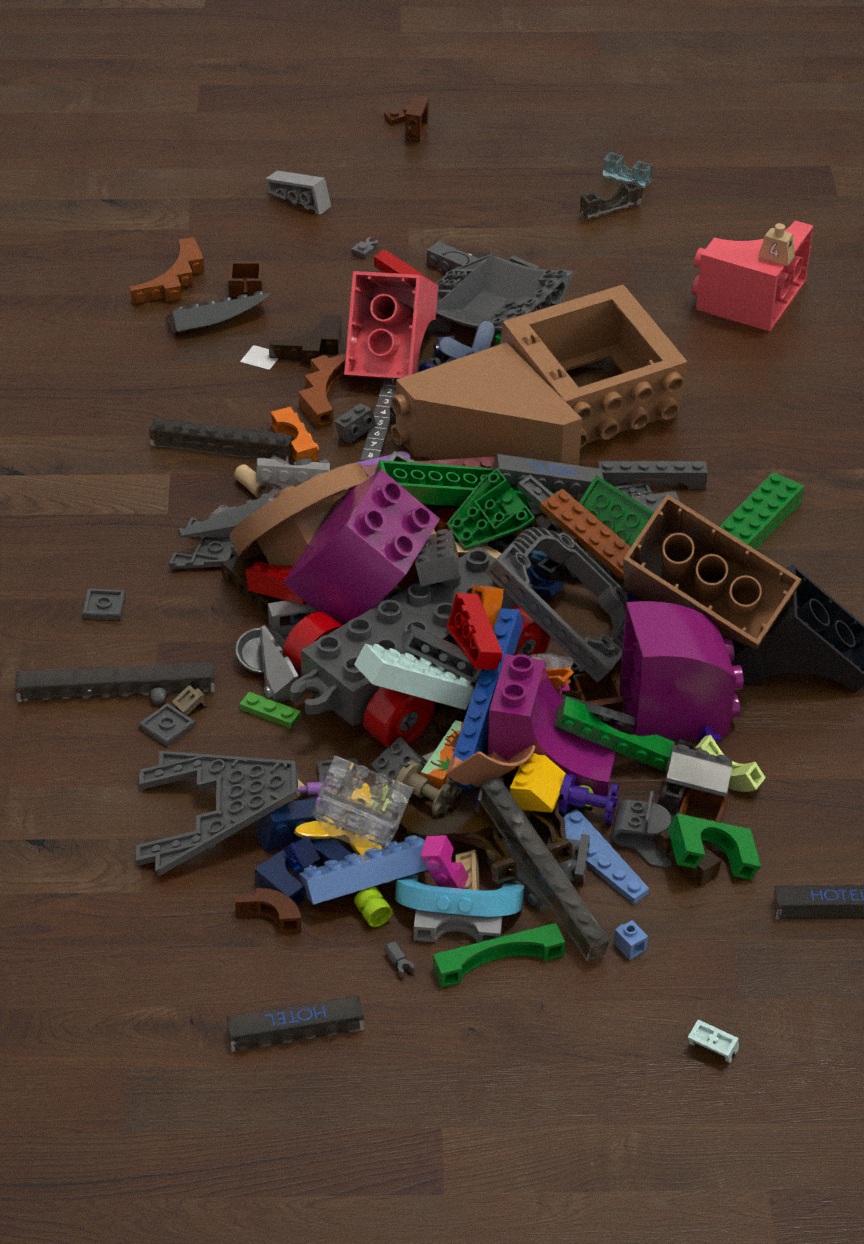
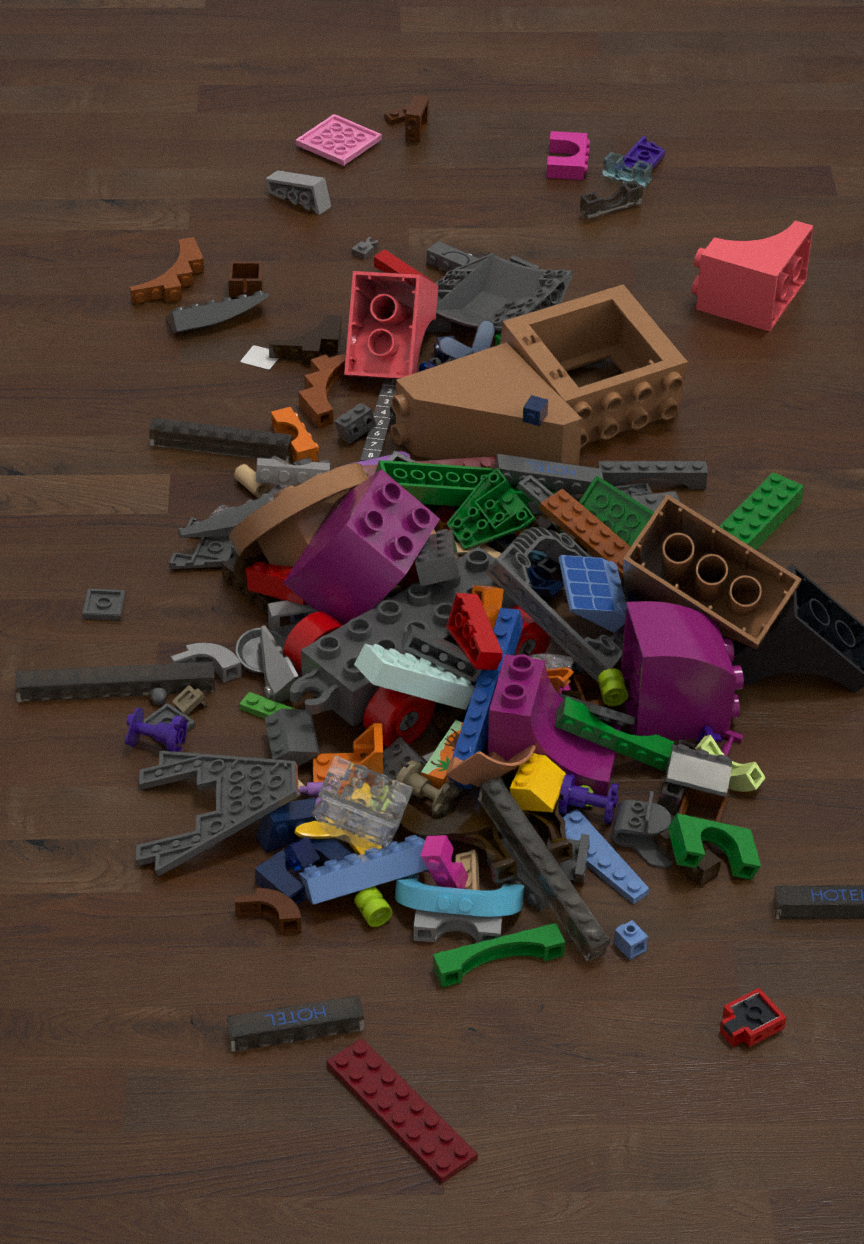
dark grey bar [384,941,414,978] -> none
light aqua hinge [688,1020,739,1063] -> none
tan torso [758,223,795,266] -> none
none -> dark purple piece [125,707,187,752]
none -> light grey arch [171,643,241,683]
none -> dark grey slope [265,709,320,766]
none -> bright pink plate [296,114,382,166]
none -> orange bracket [313,723,383,788]
none -> dark red plate [326,1038,478,1184]
none -> dark blue brick [523,395,548,426]
none -> dark pink arch [546,131,590,180]
none -> slope [558,555,626,633]
none -> lime wheel [598,668,628,706]
none -> dark purple wing [618,136,665,170]
none -> piece [720,988,787,1047]
none -> magenta piece [721,730,744,756]

